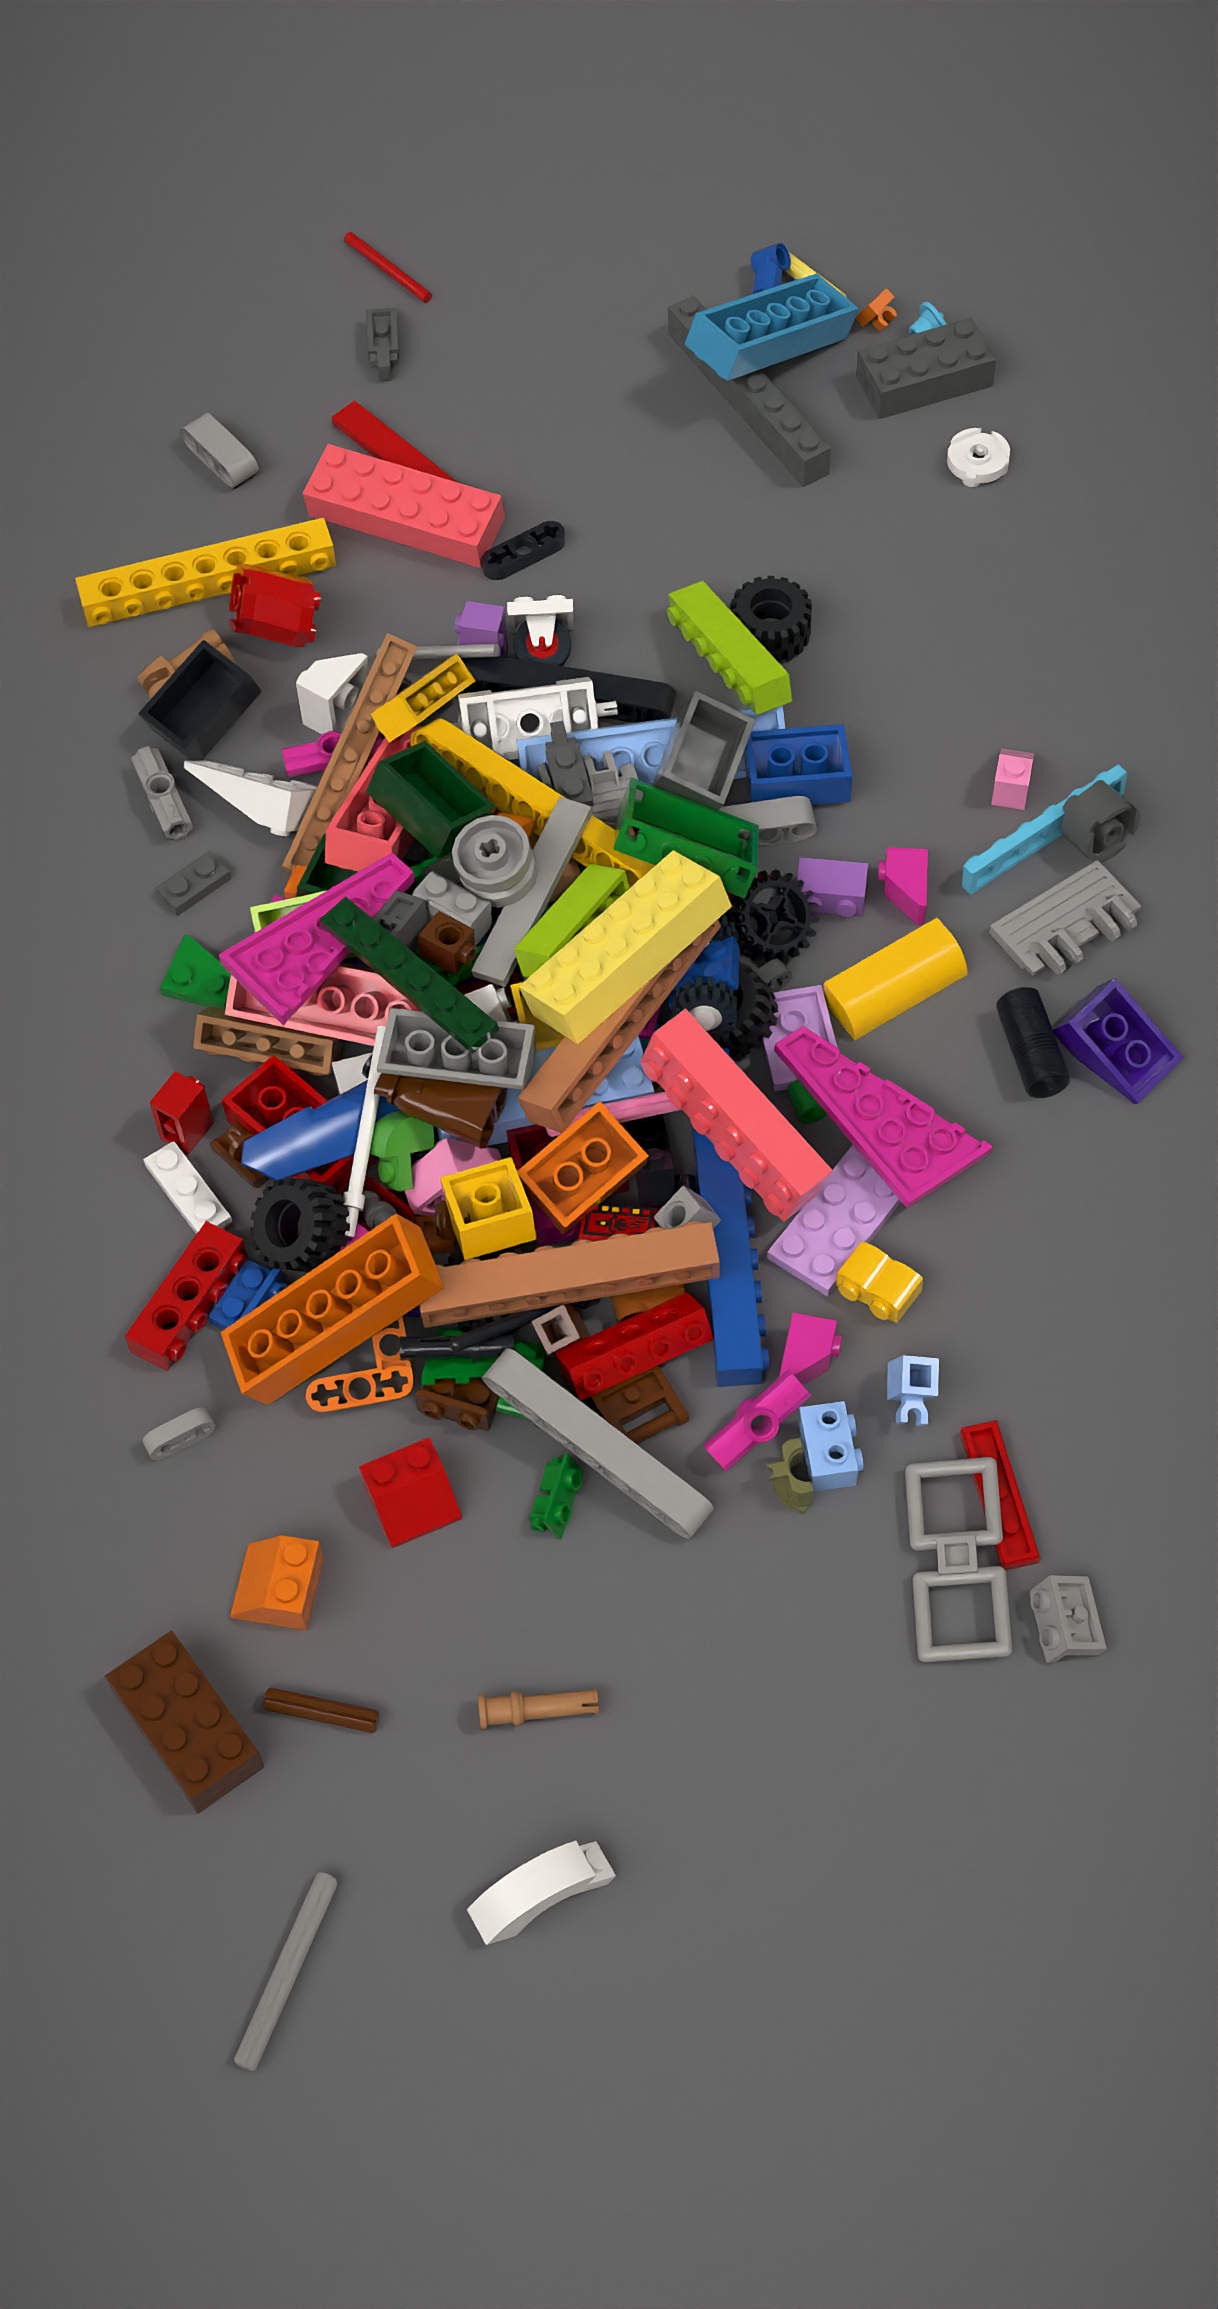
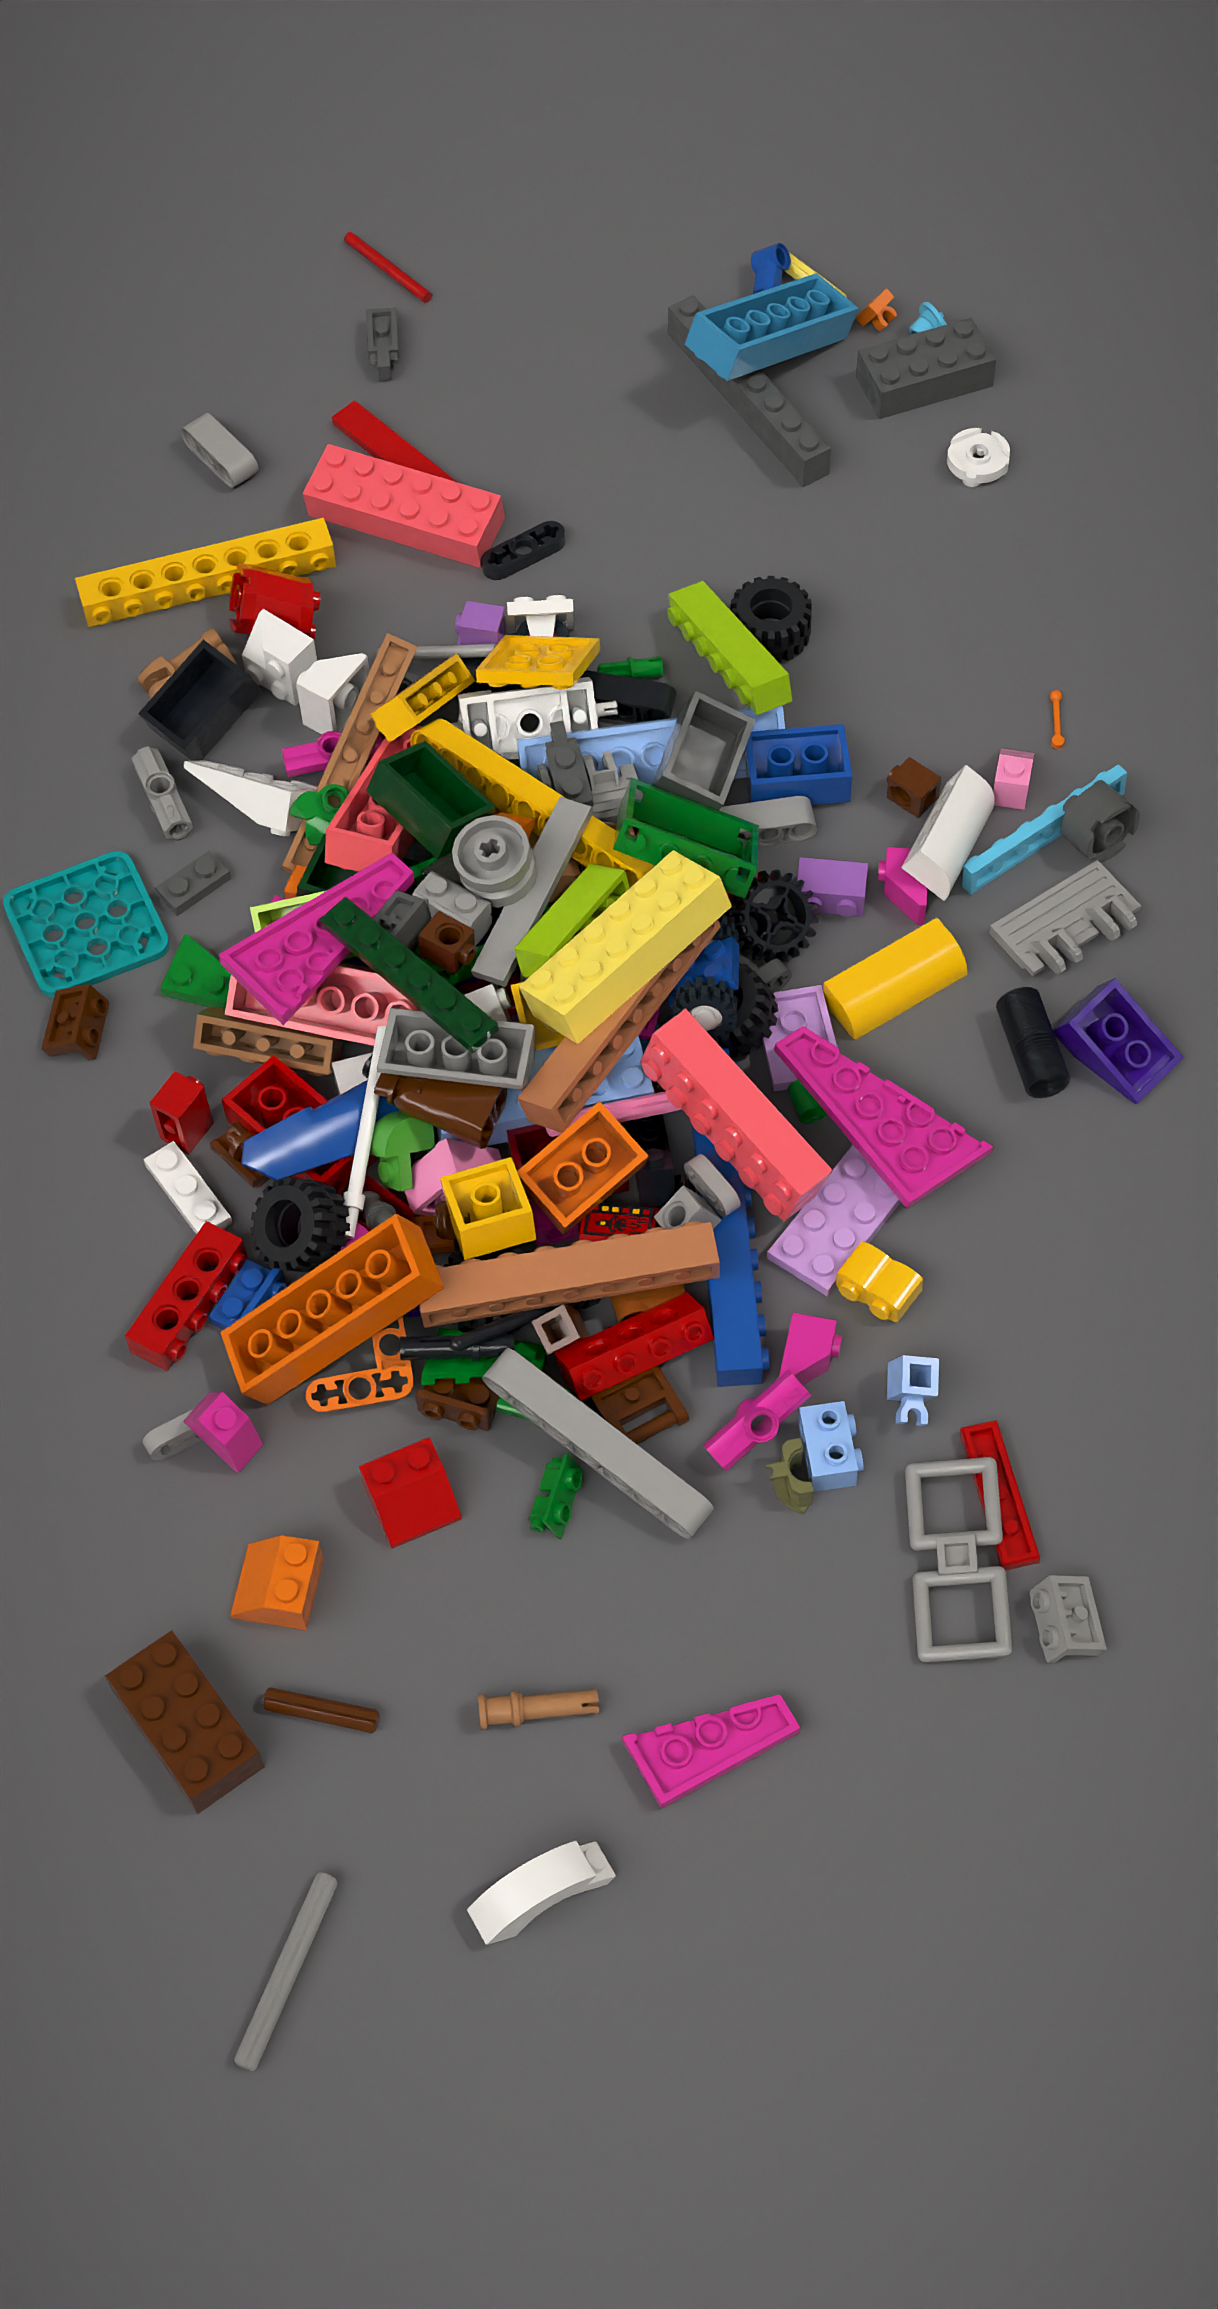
none -> teal piece [3,851,170,998]
none -> reddish brown bracket [41,984,109,1060]
none -> dark pink slope [183,1391,263,1473]
none -> white slope [242,609,317,706]
none -> green plate [289,784,349,846]
none -> yellow plate [476,635,600,690]
none -> green axle [597,656,663,679]
none -> dark pink wing [622,1694,801,1809]
none -> light grey beam [684,1154,741,1217]
none -> reddish brown brick [886,757,941,818]
none -> white brick [901,765,995,901]
none -> orange hinge [1049,690,1065,749]

